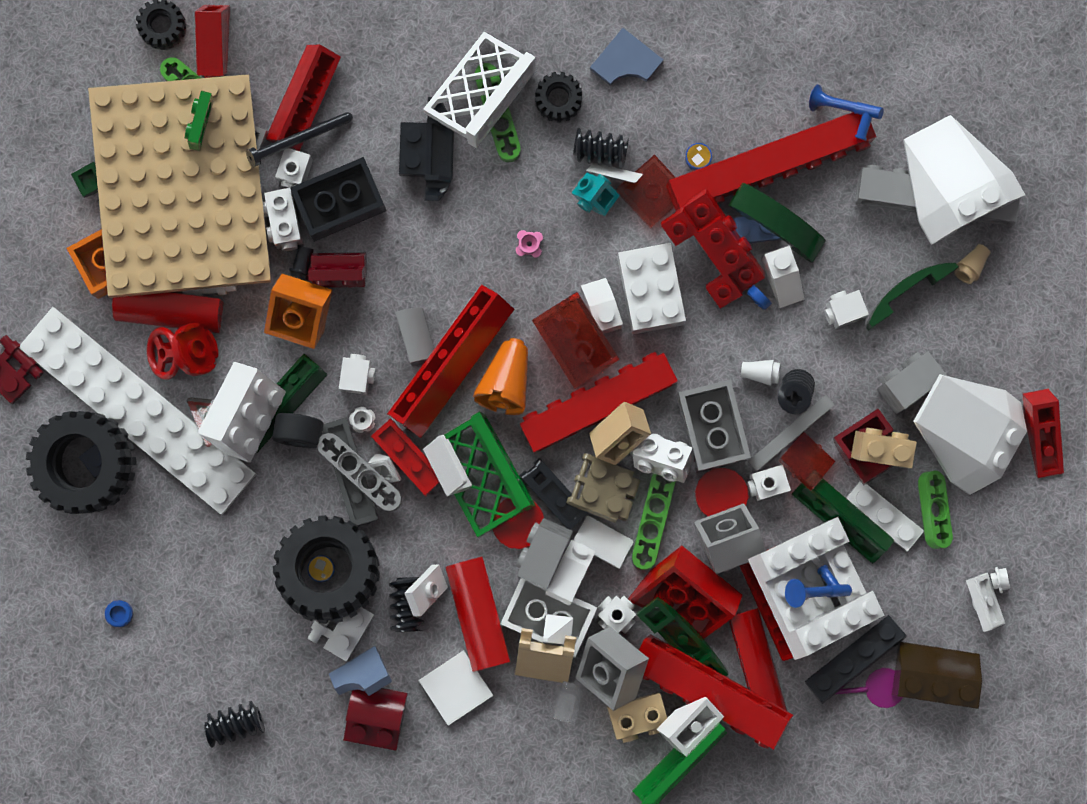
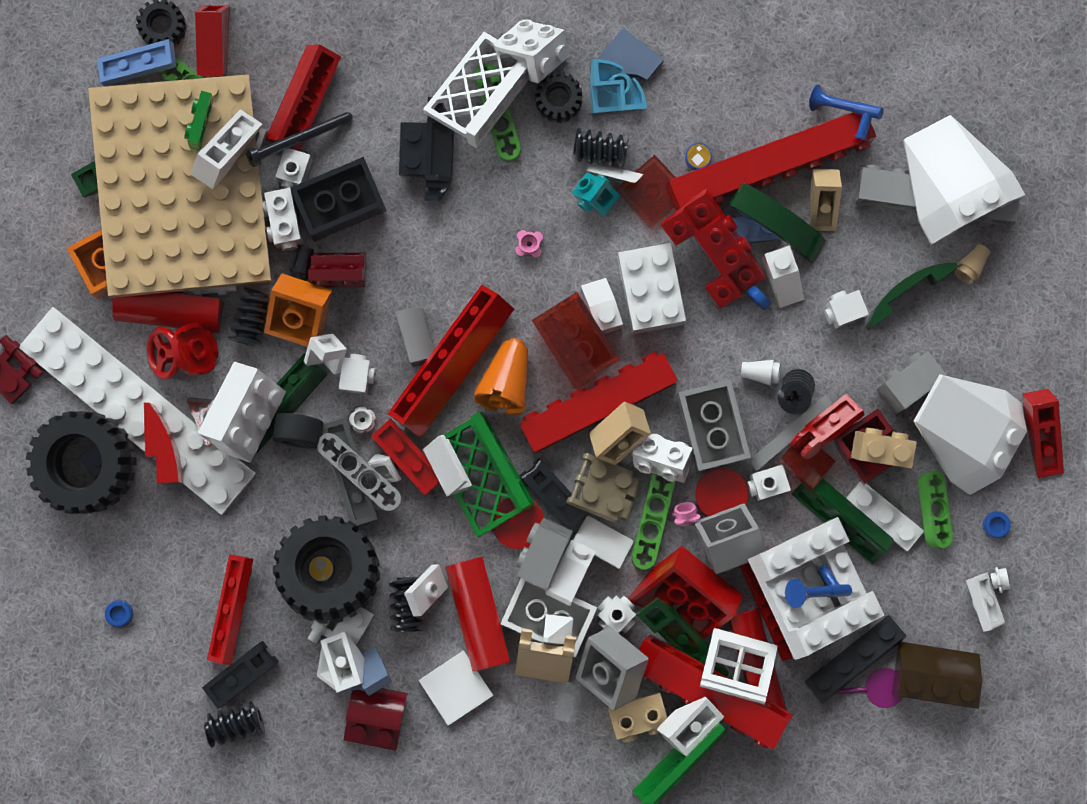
none -> medium blue plate [97,39,176,86]
none -> red slope [144,402,183,485]
none -> white slope [190,109,262,189]
none -> black plate [202,641,279,709]
none -> red plate [207,554,254,665]
none -> black piece [228,287,270,346]
none -> white panel [304,334,347,374]
none -> white slope [317,631,364,693]
none -> white bracket [494,20,569,83]
none -> medium azure brick [590,59,647,113]
none -> bright pink plate [672,502,701,526]
none -> white piece [700,628,778,704]
none -> red hinge [791,394,865,460]
none -> tan slope [809,169,842,231]
none -> blue tile [982,511,1011,538]

